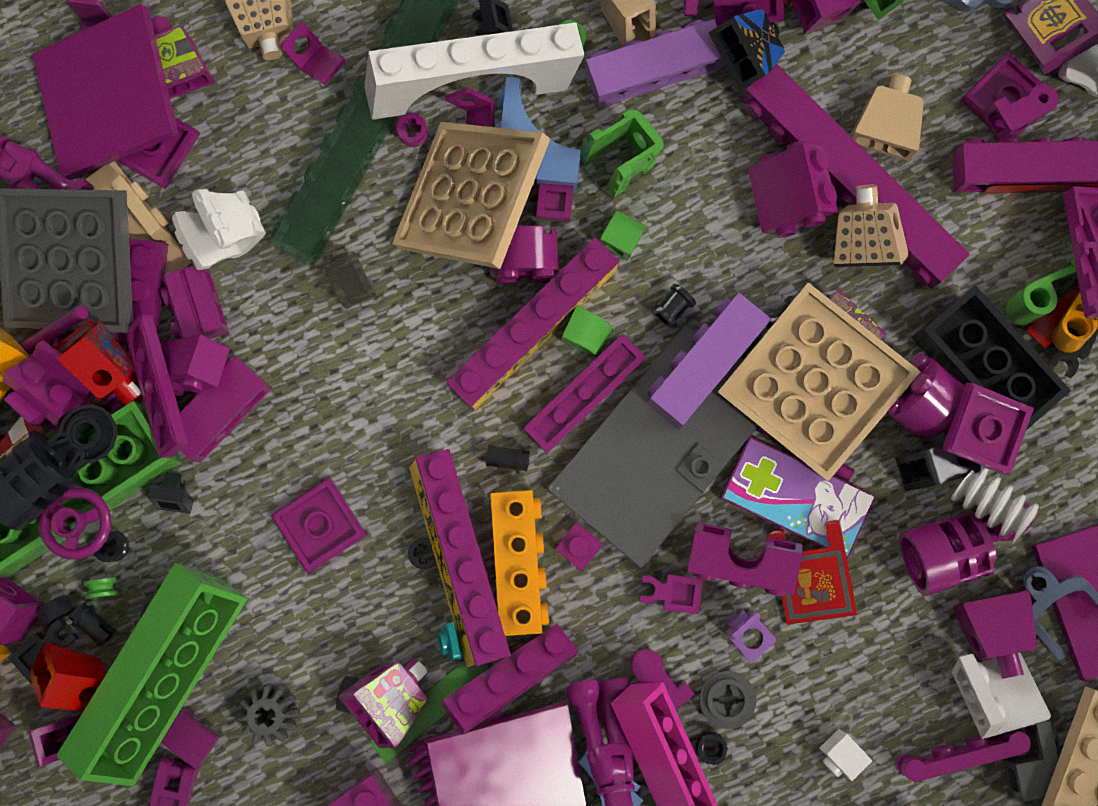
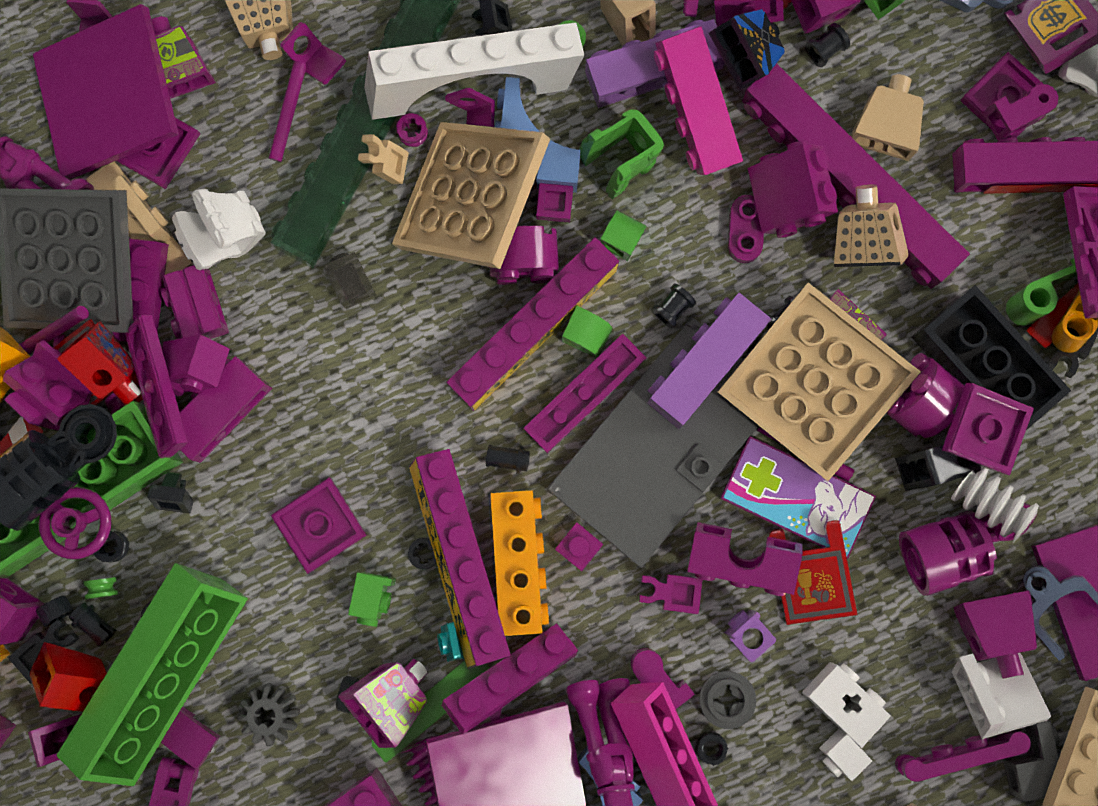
none -> magenta bar [268,61,307,163]
none -> bright green brick [348,572,396,627]
none -> tan plate [358,135,409,184]
none -> dark pink brick [654,26,743,175]
none -> magenta plate [728,195,764,263]
none -> white brick [802,662,891,748]
none -> black bush [805,23,850,68]

